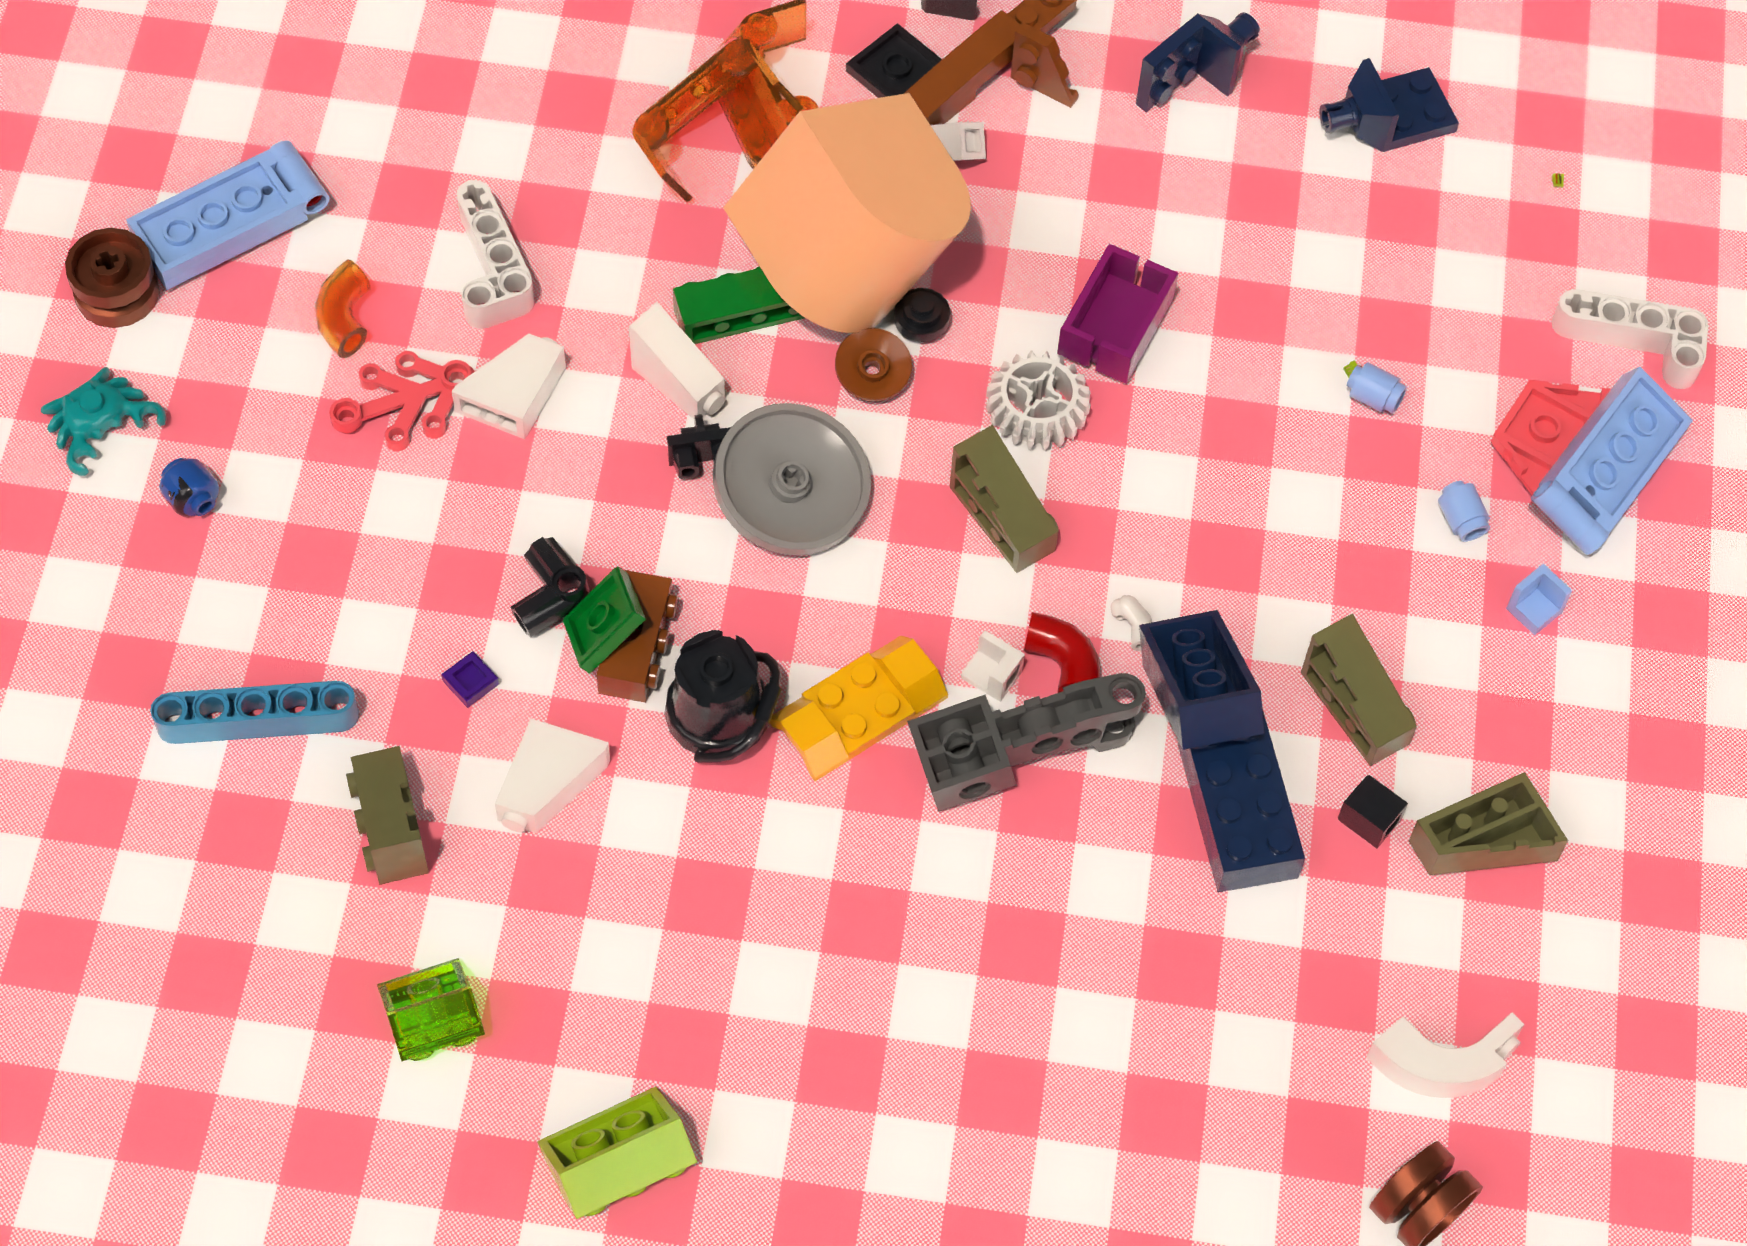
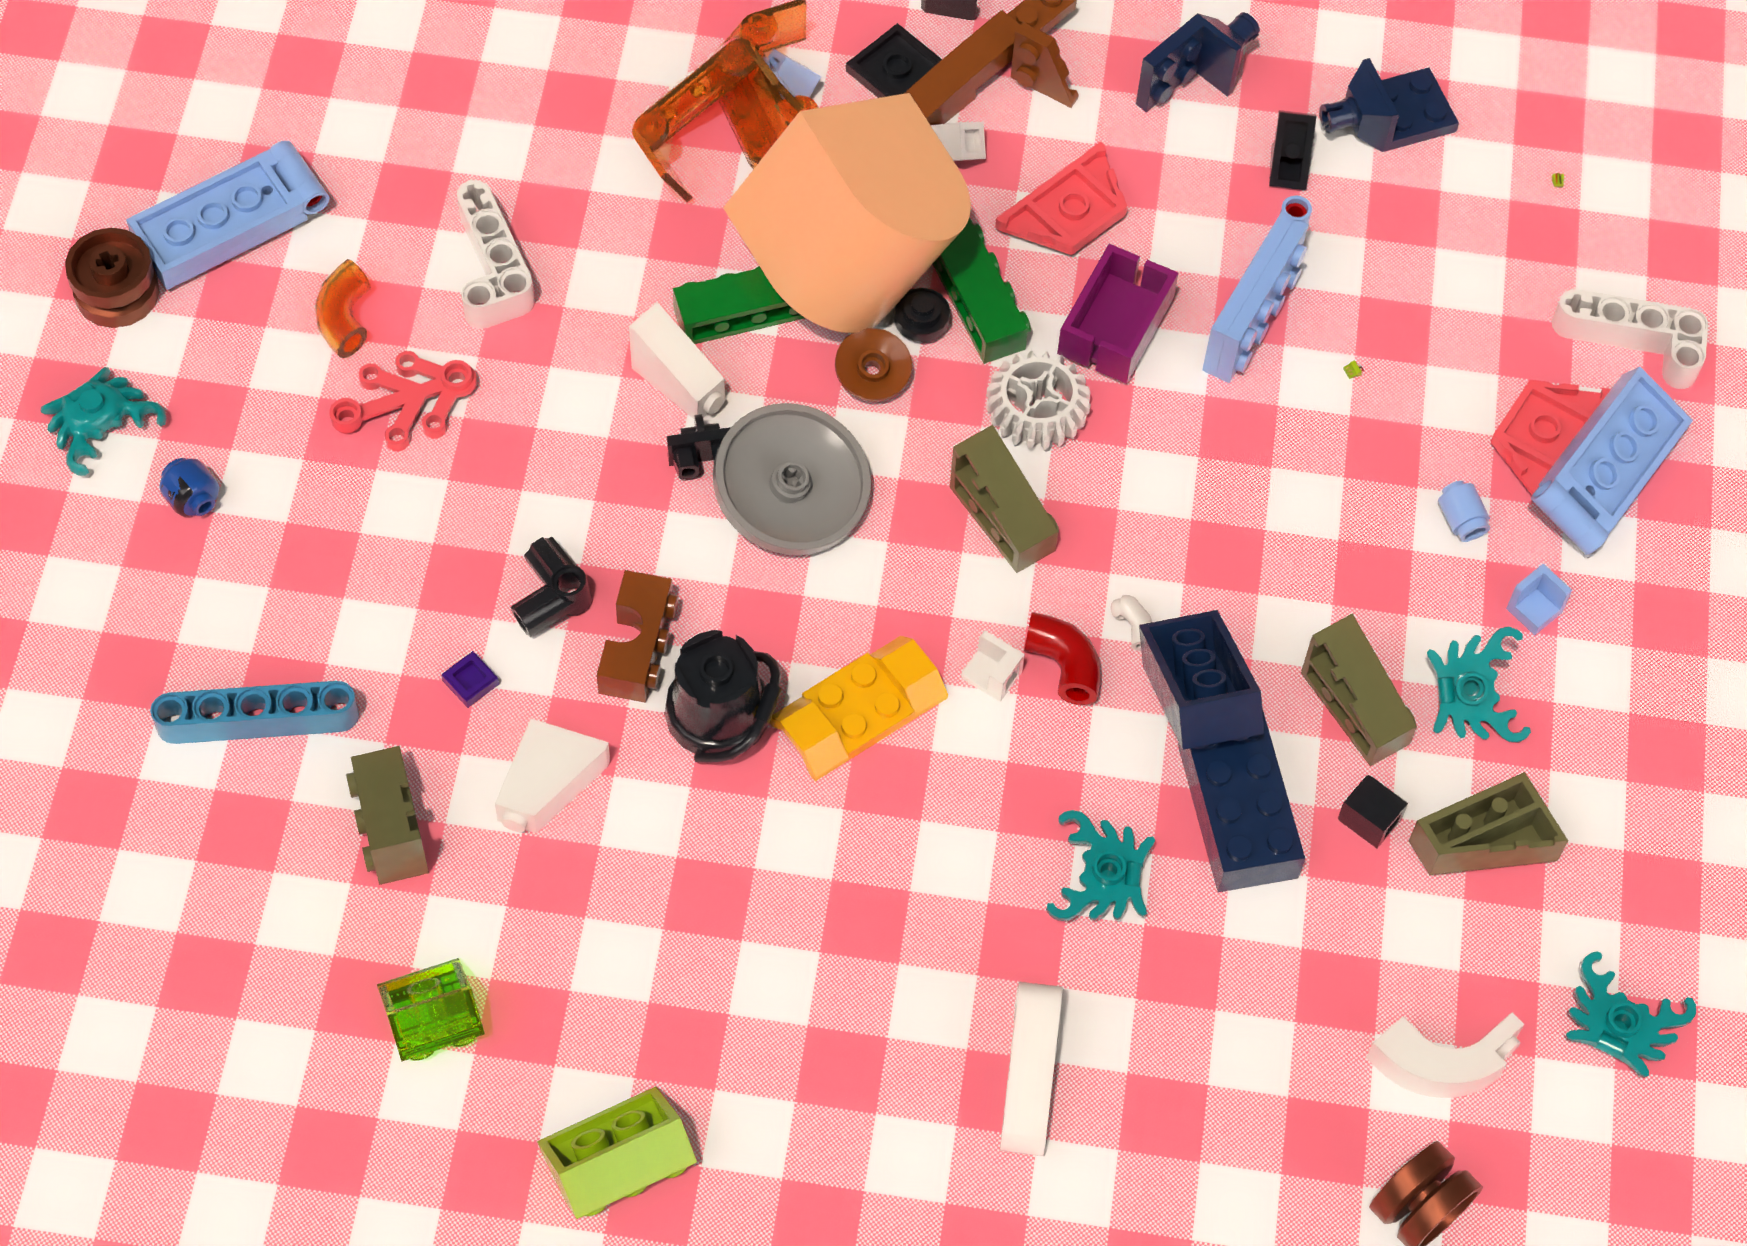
white slope [452,333,566,440] -> none
green tile [563,566,646,674] -> none
dark grey brick [907,673,1146,812] -> none
light blue brick [1346,362,1407,414] -> none
none -> light blue panel [755,48,821,108]
none -> green brick [932,217,1031,364]
none -> coral wing [995,142,1127,255]
none -> white beam [1000,981,1063,1156]
none -> teal animal [1046,810,1155,921]
none -> light blue hinge [1202,195,1312,383]
none -> black slope [1269,110,1317,190]
none -> teal animal [1427,626,1531,742]
none -> teal animal [1566,951,1696,1078]

